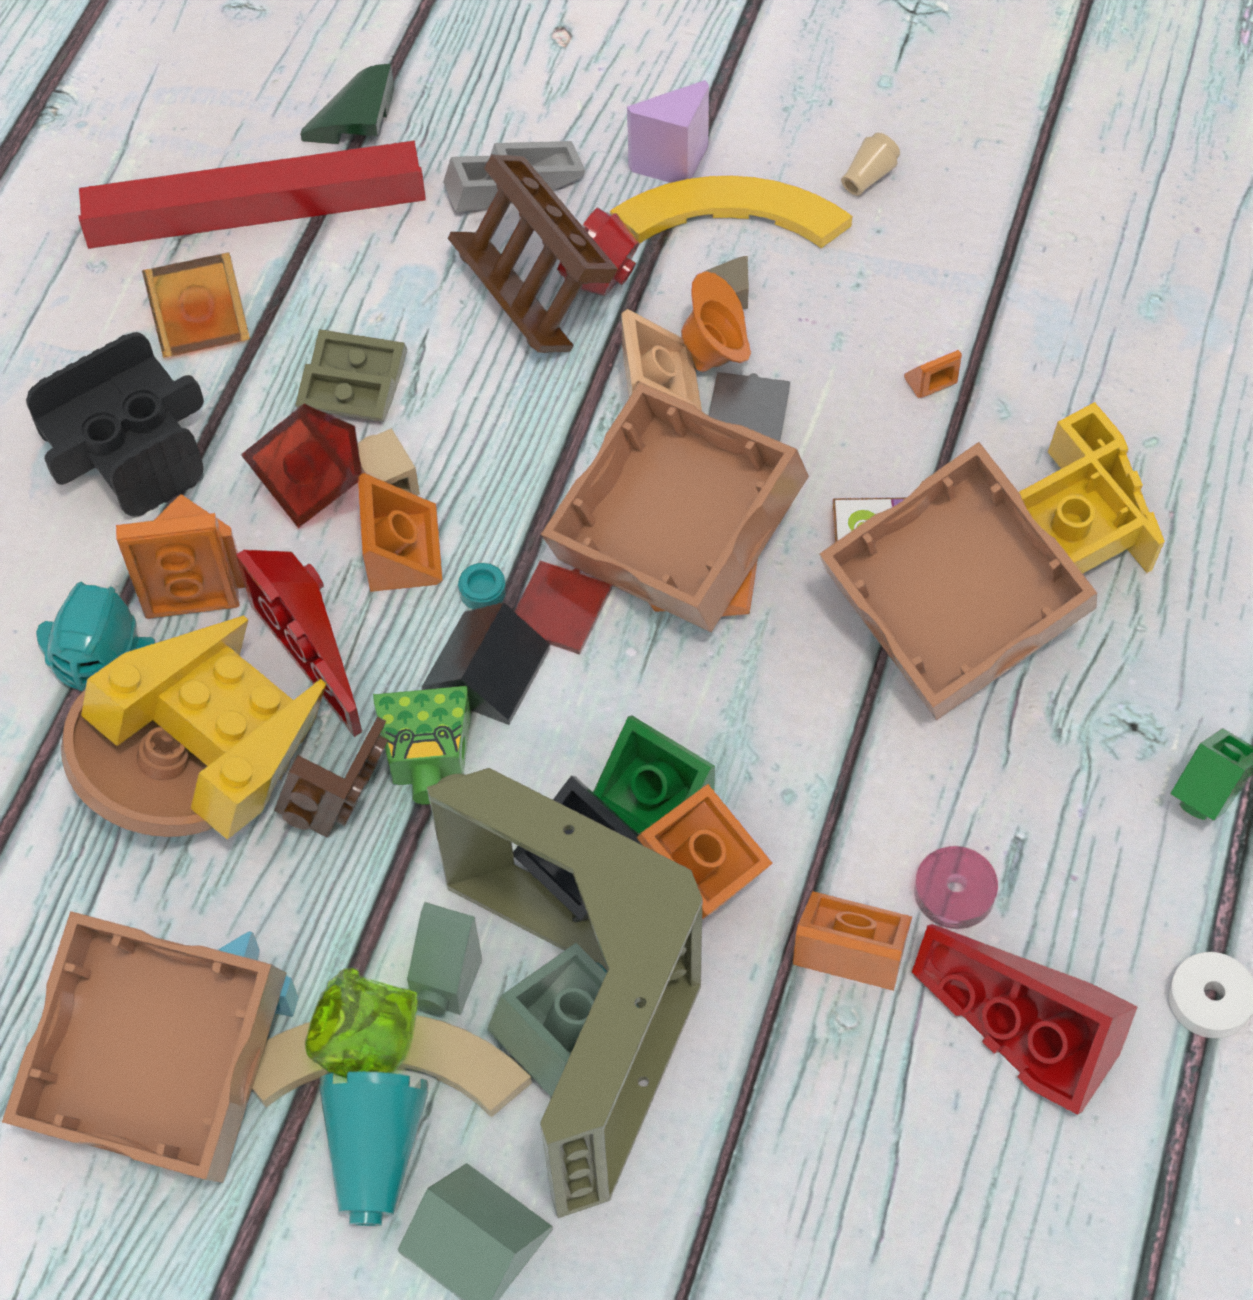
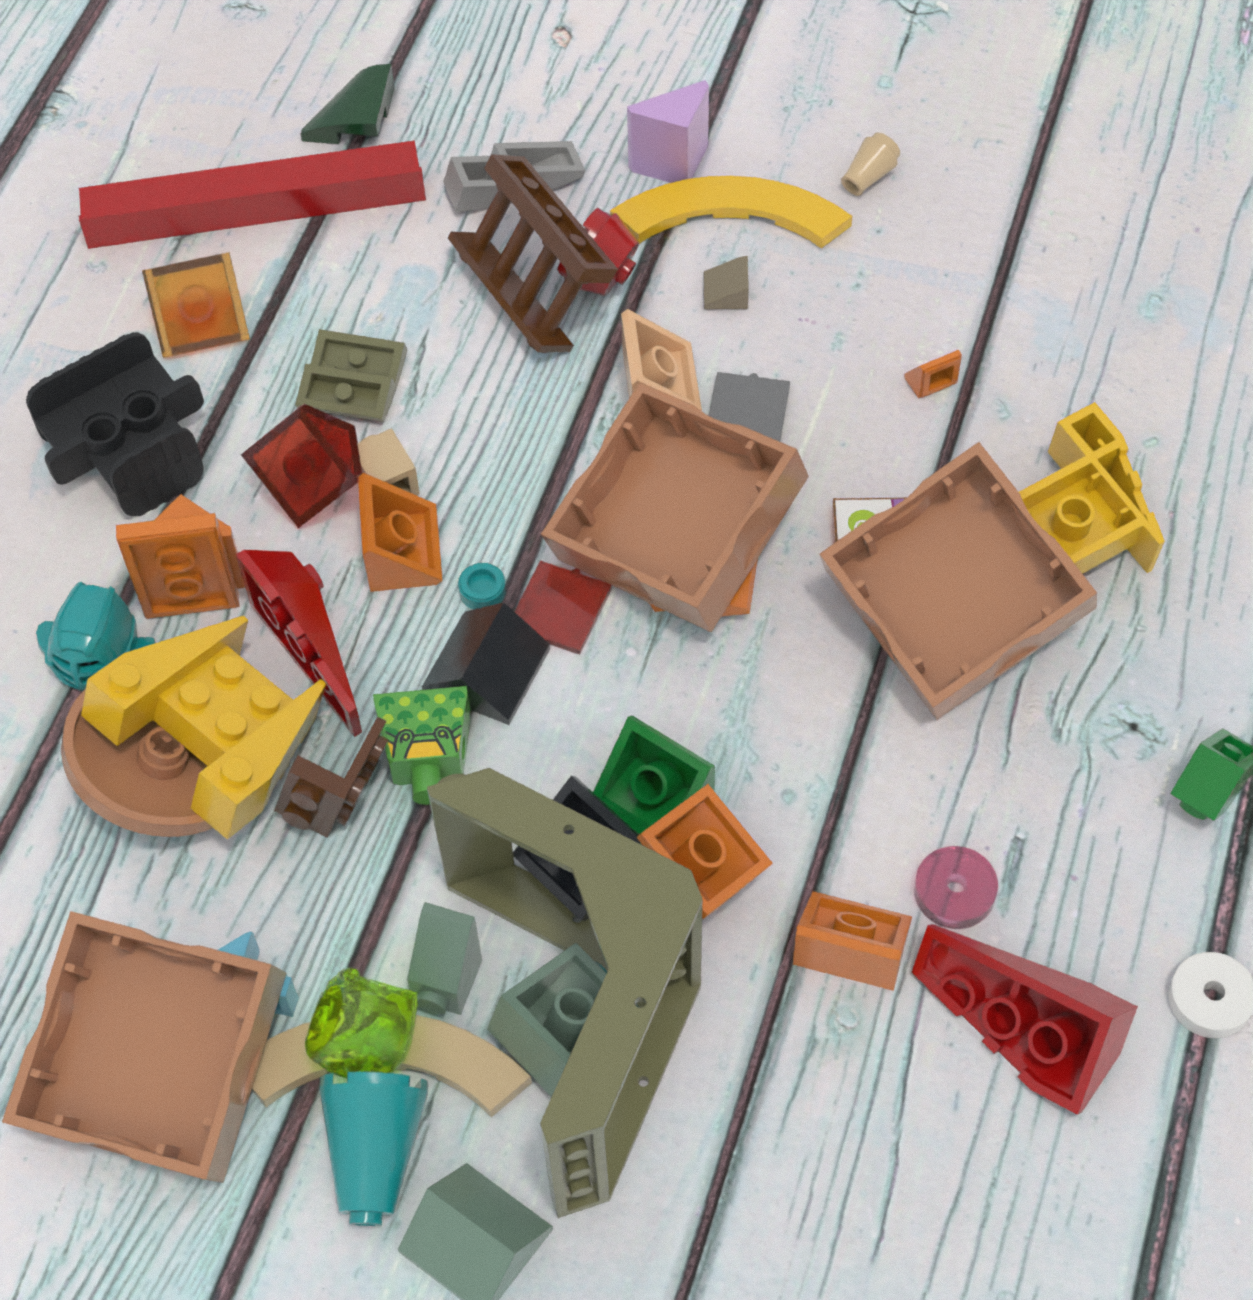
orange piece [681,271,751,372] -> none

